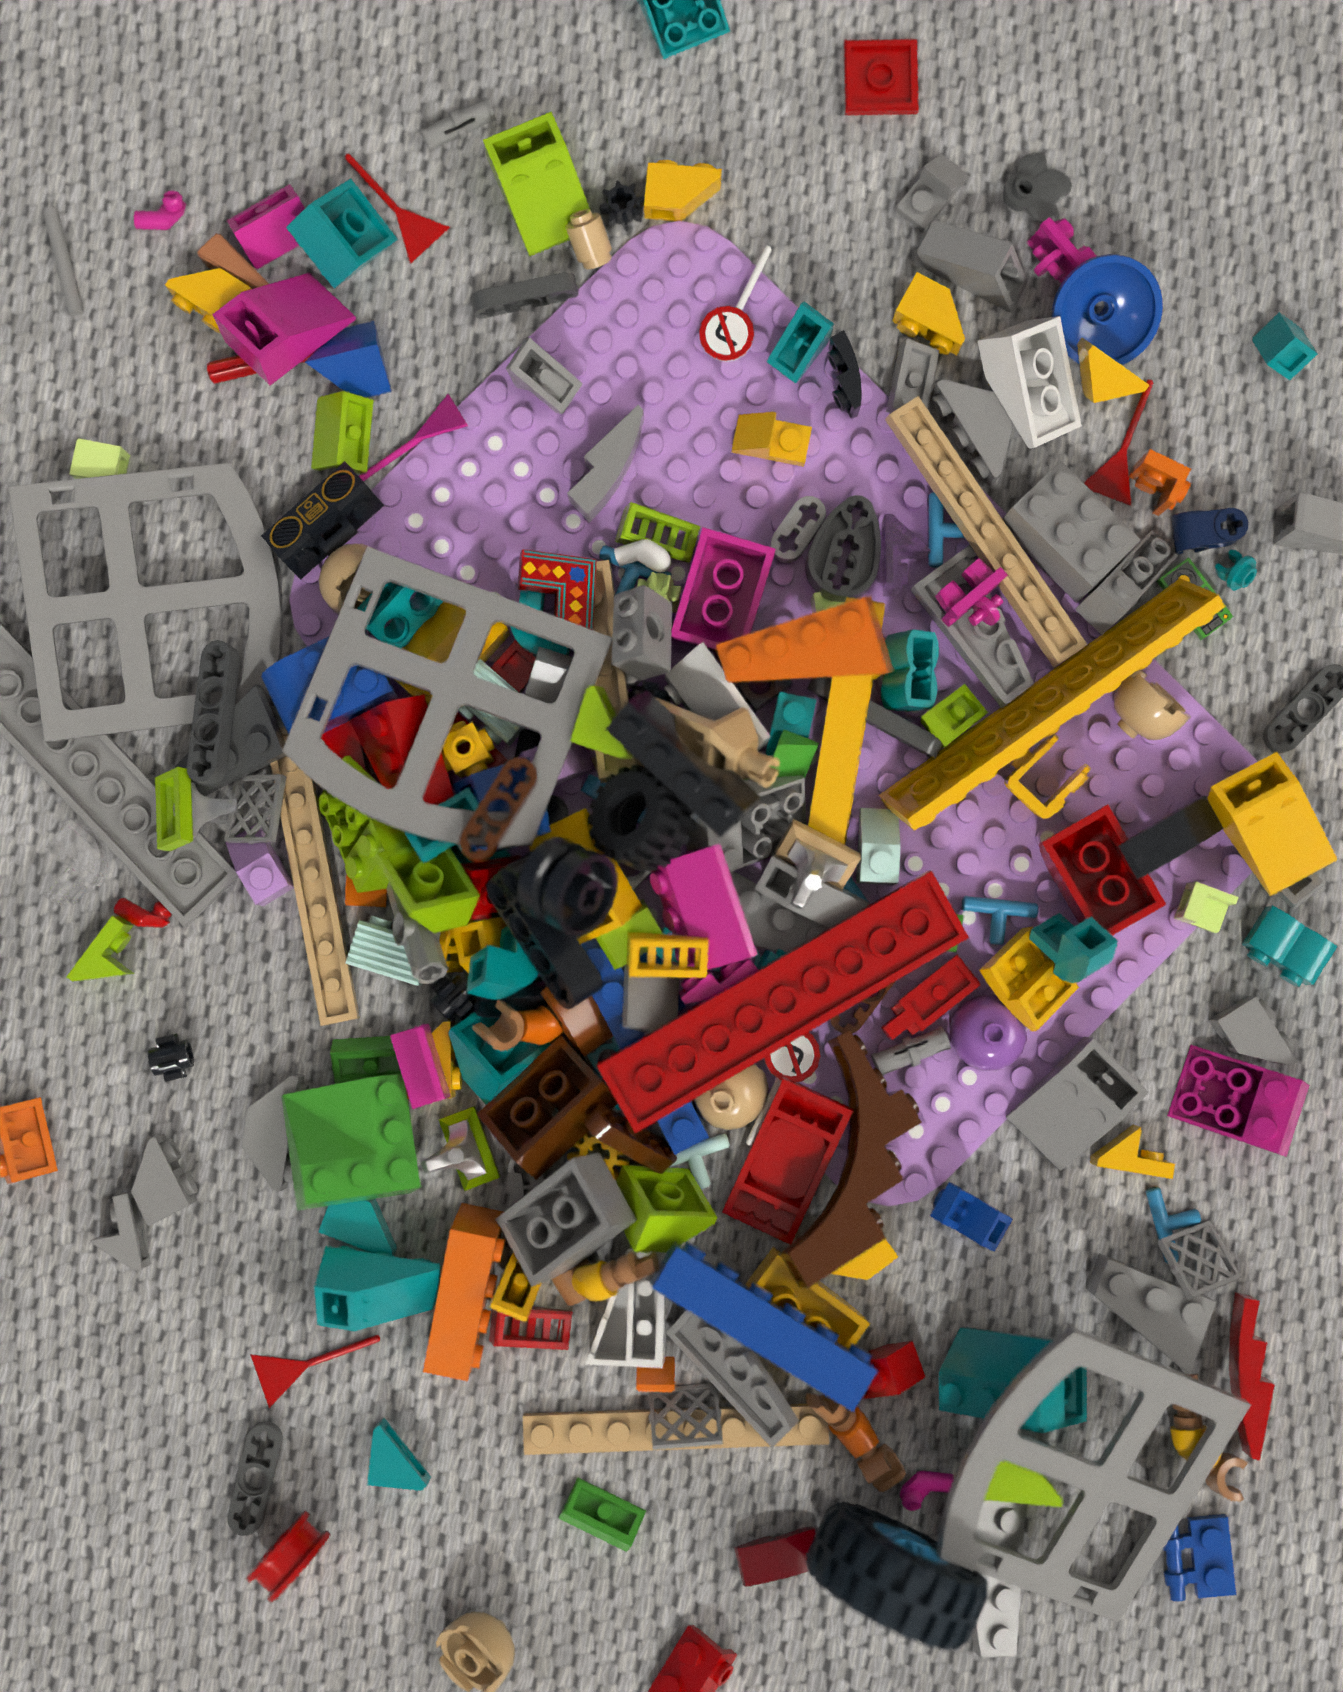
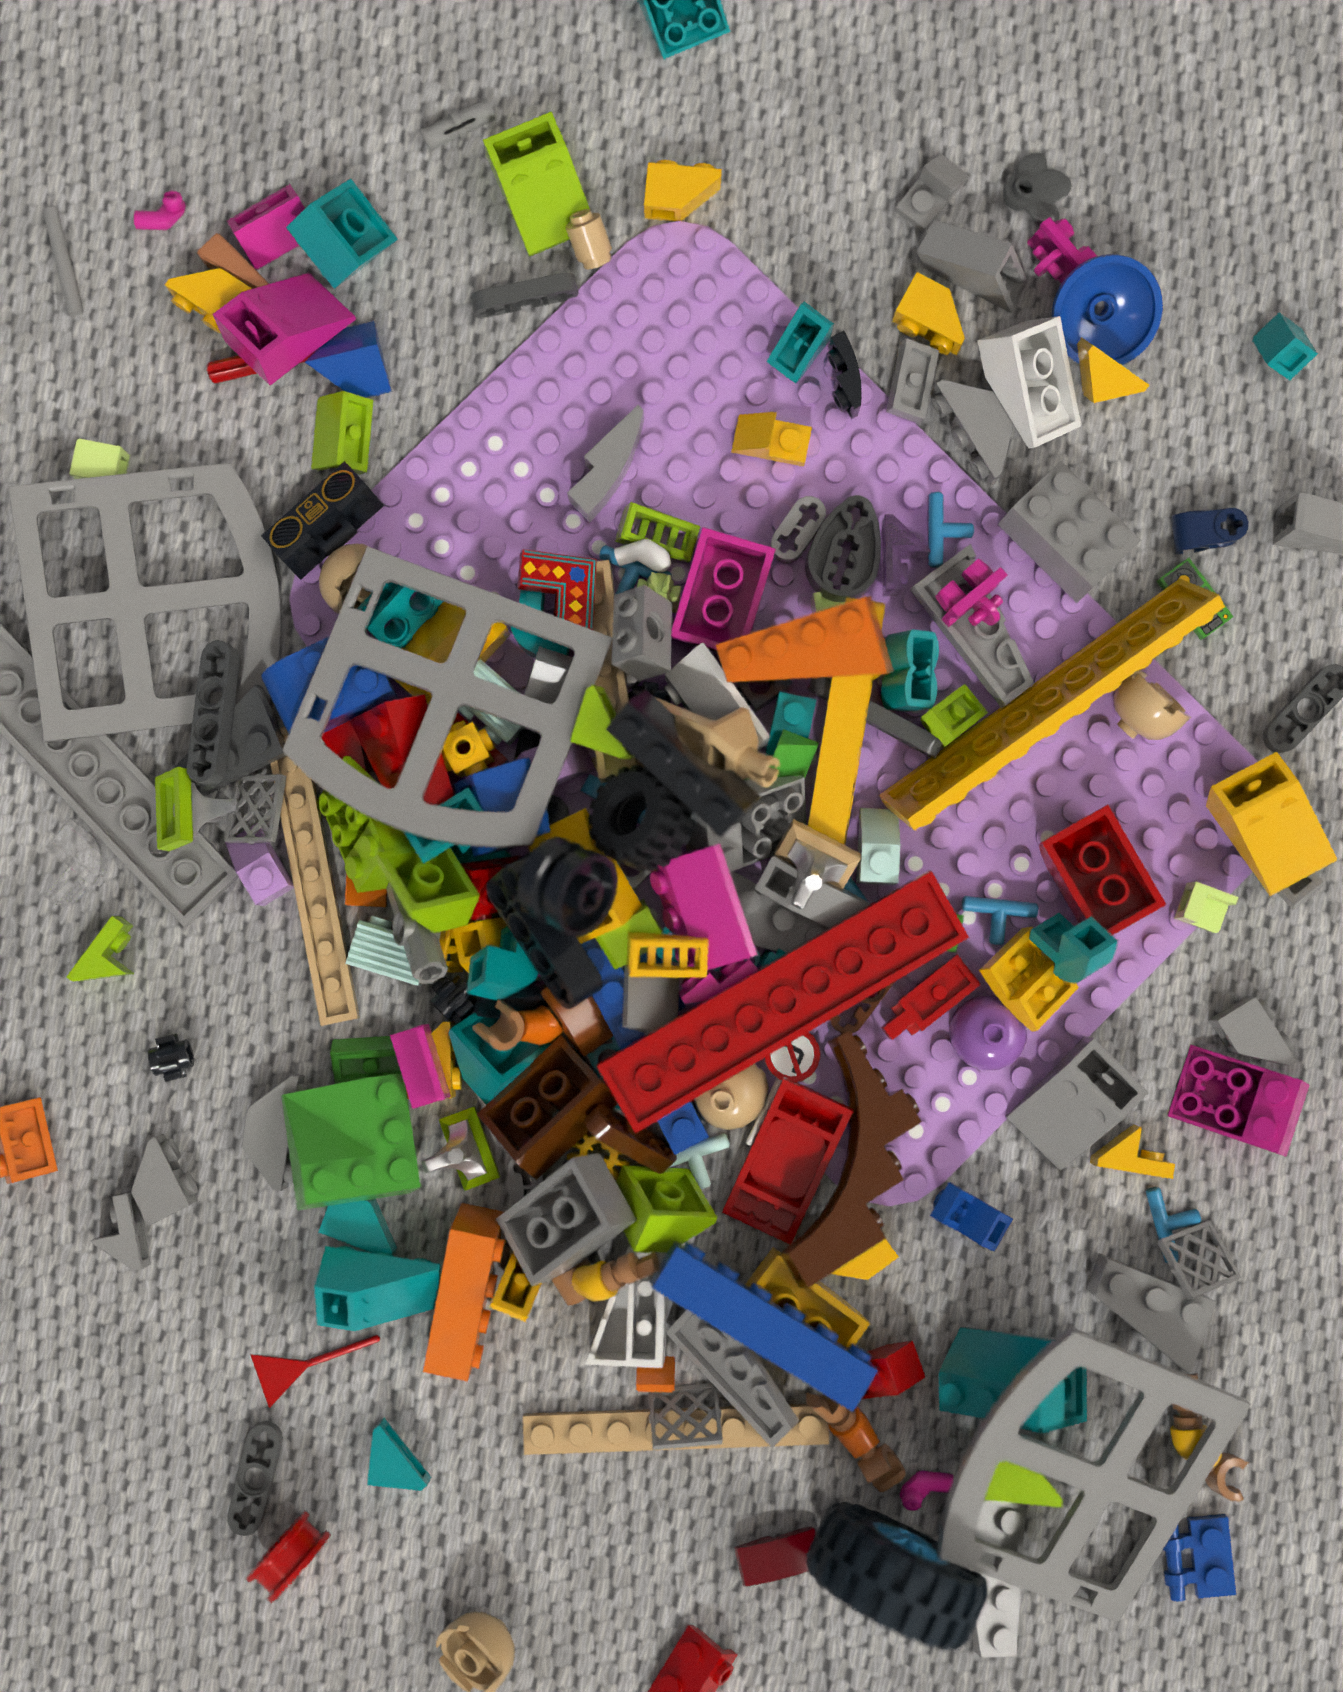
red arm [114,898,172,928] -> none
red piece [345,153,451,264] -> none
dark pink piece [359,394,468,481] -> none
reddish brown beam [459,757,538,862] -> none
red slope [489,1306,572,1350] -> none
red plate [491,640,536,693] -> none
light grey slope [506,337,583,414] -> none
bright green slope [558,1477,646,1552] -> none
black gear [599,180,644,231] -> none
piece [699,246,772,362] -> none
red tile [843,39,919,116] -> none
light grey pin [871,1026,951,1076] -> none
tan plate [885,396,1088,668] -> none
yellow piece [1004,734,1091,819] -> none
light grey slope [1075,530,1178,635] -> none
red piece [1084,379,1153,506] -> none
black slope [1118,796,1224,880] -> none
orange bracket [1129,449,1191,516] -> none
teal plate [1215,549,1257,591] -> none
red slope [1229,1292,1275,1461] -> none
teal brick [1242,905,1337,987] -> none

